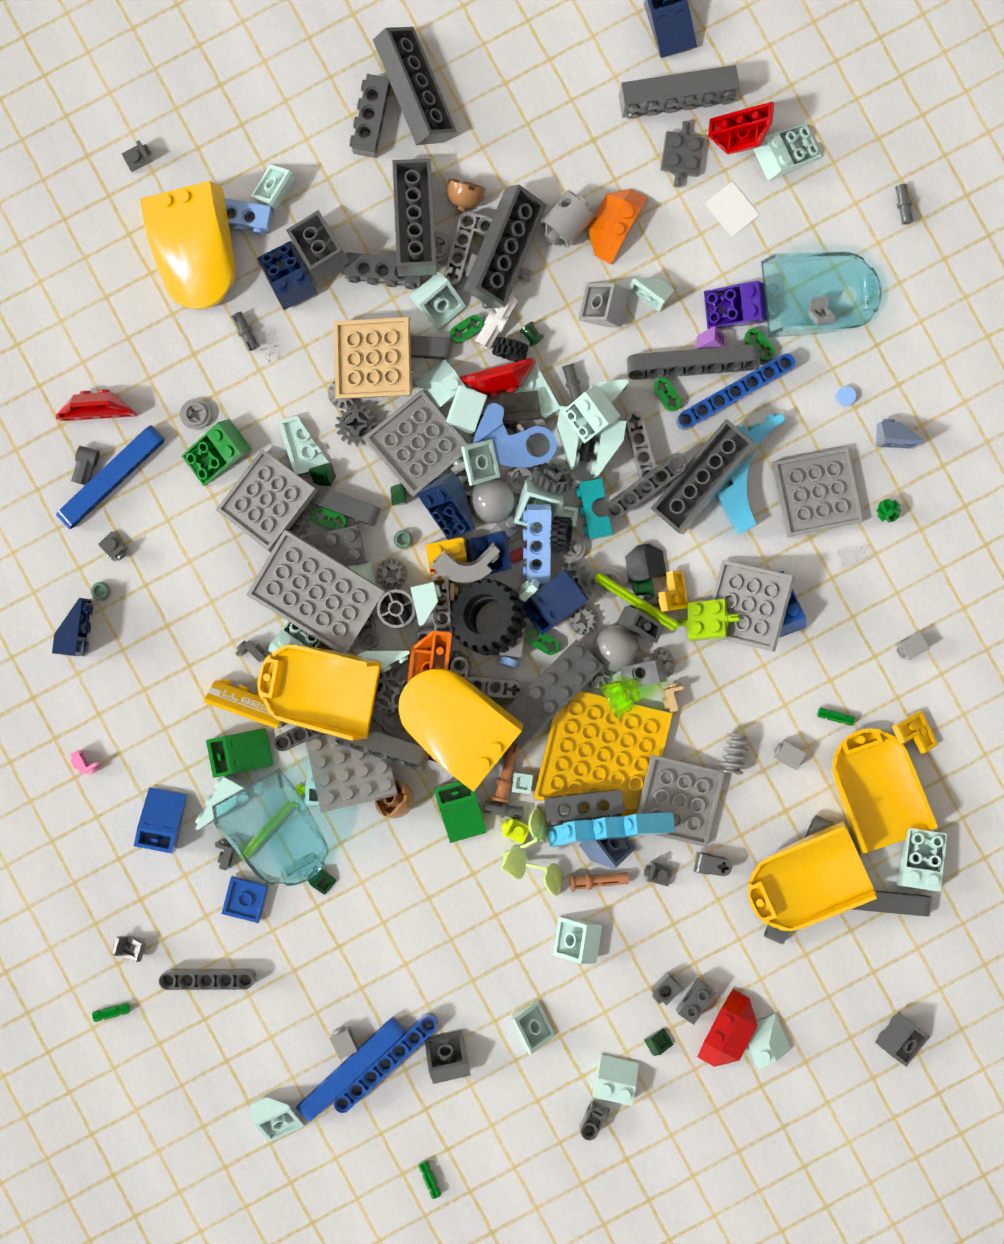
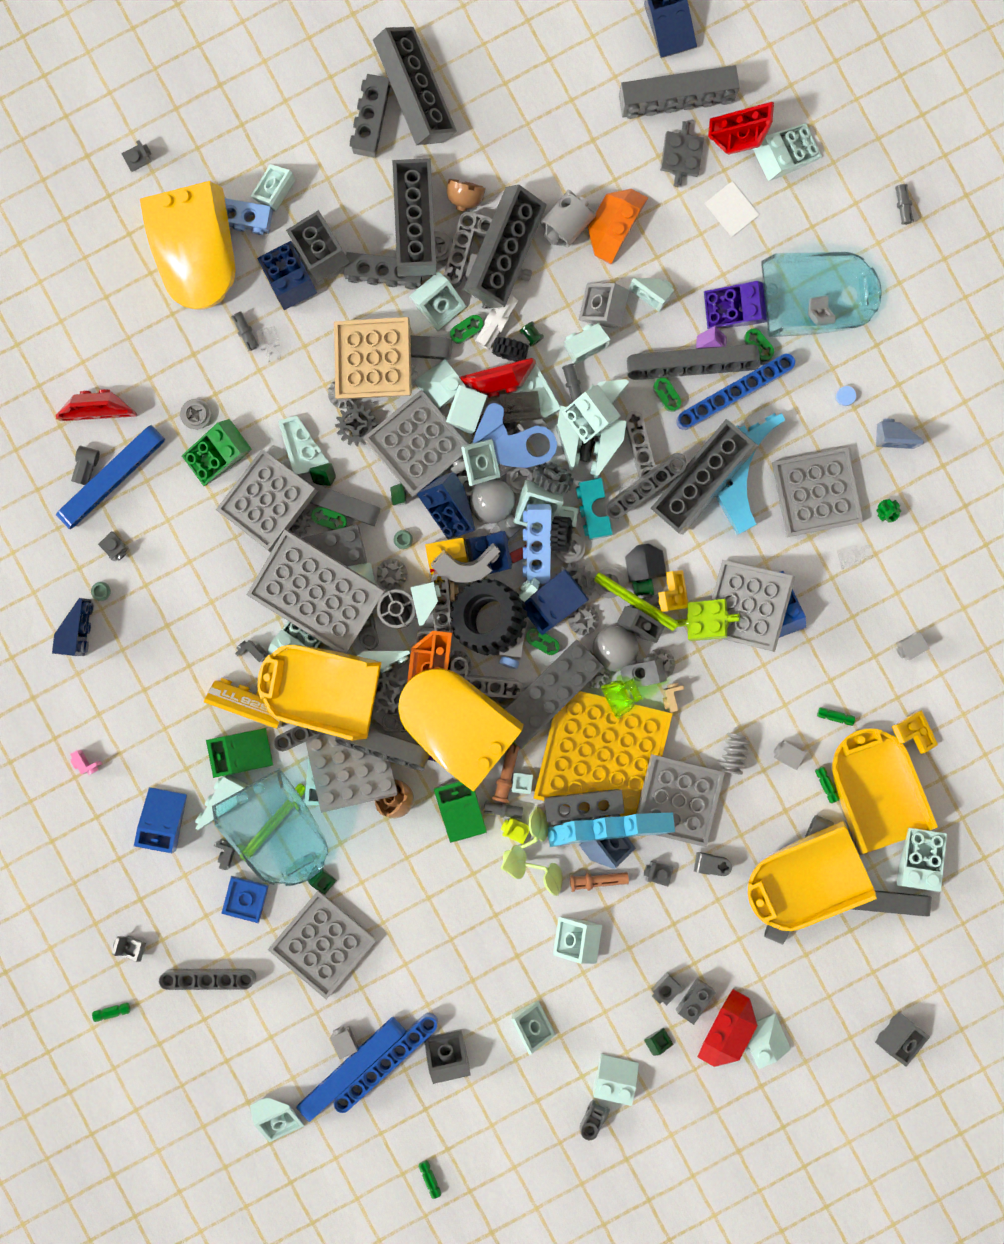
none -> light grey plate [268,890,377,1000]
none -> light aqua slope [564,324,610,365]
none -> green axle [815,767,840,803]

